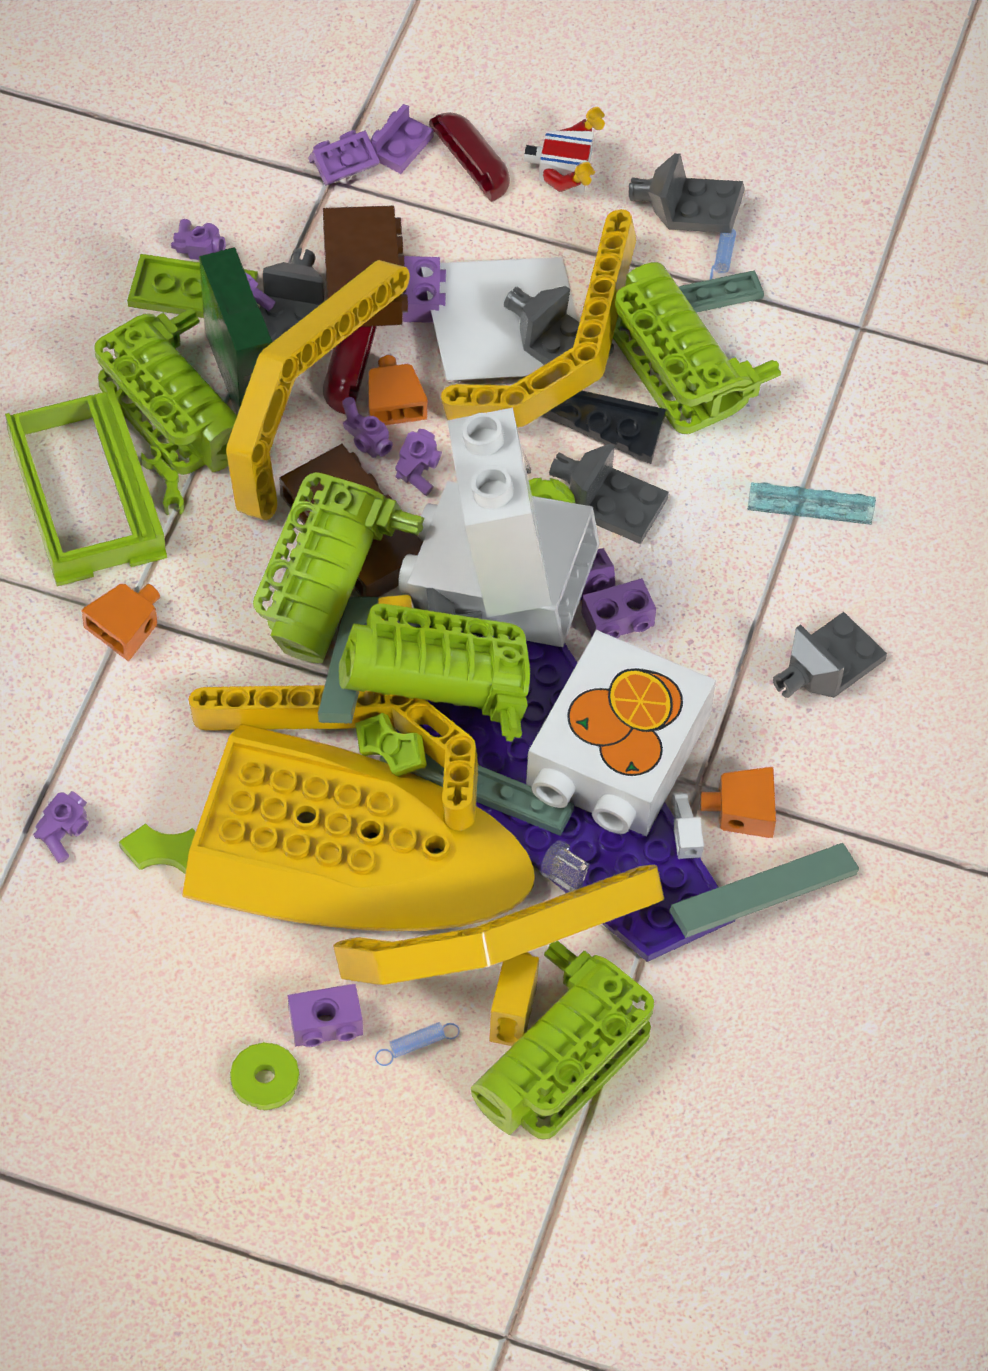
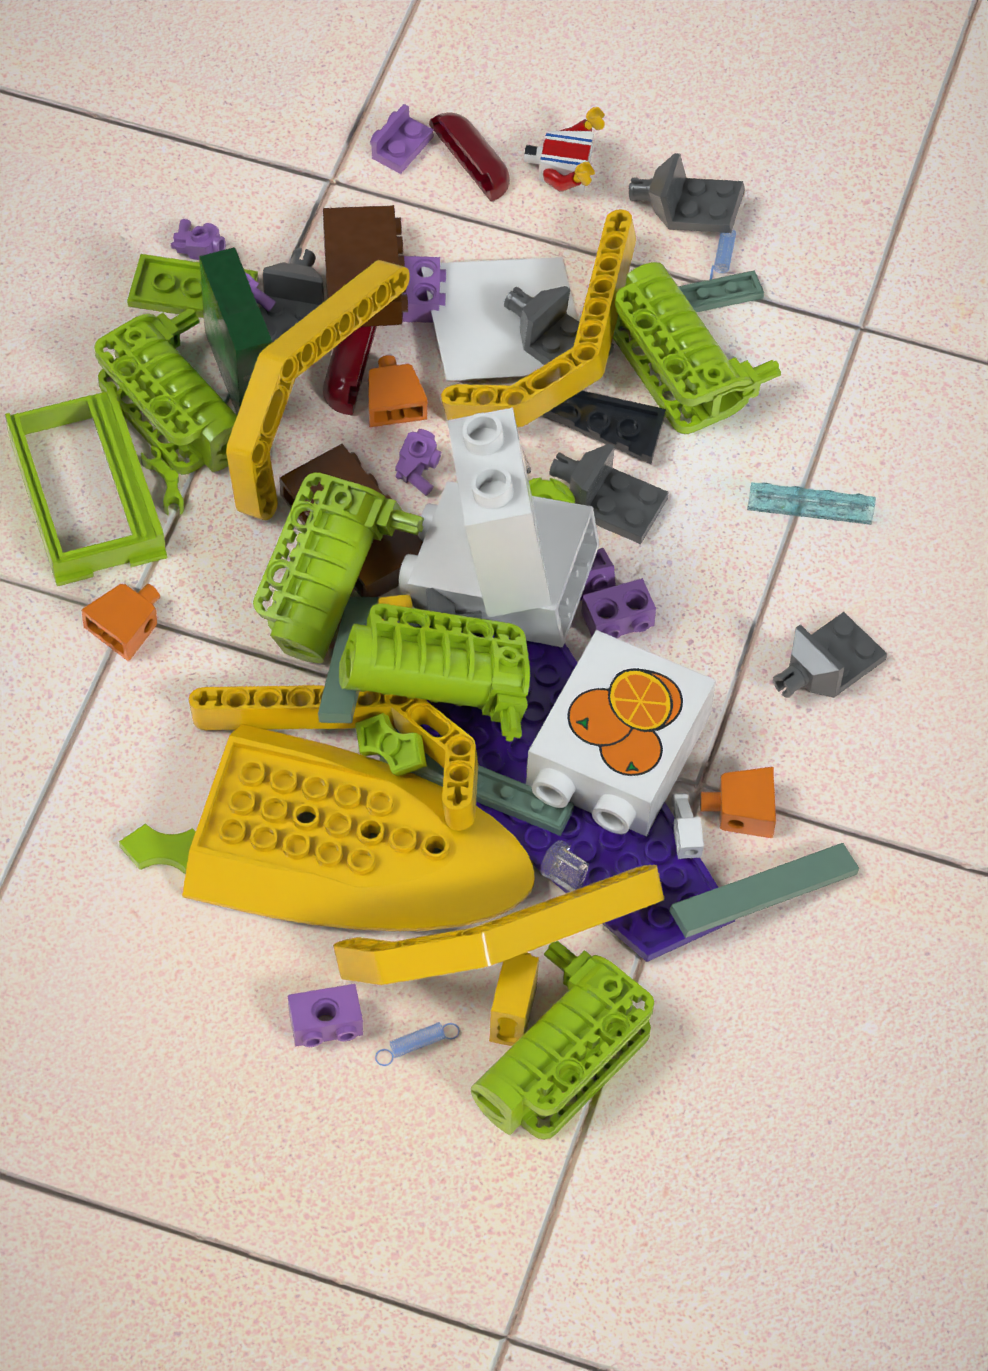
medium lavender piece [33,791,89,863] -> none
lime tile [230,1042,300,1110] -> none
medium lavender bracket [308,130,380,186] -> none
medium lavender piece [342,397,393,458] -> none

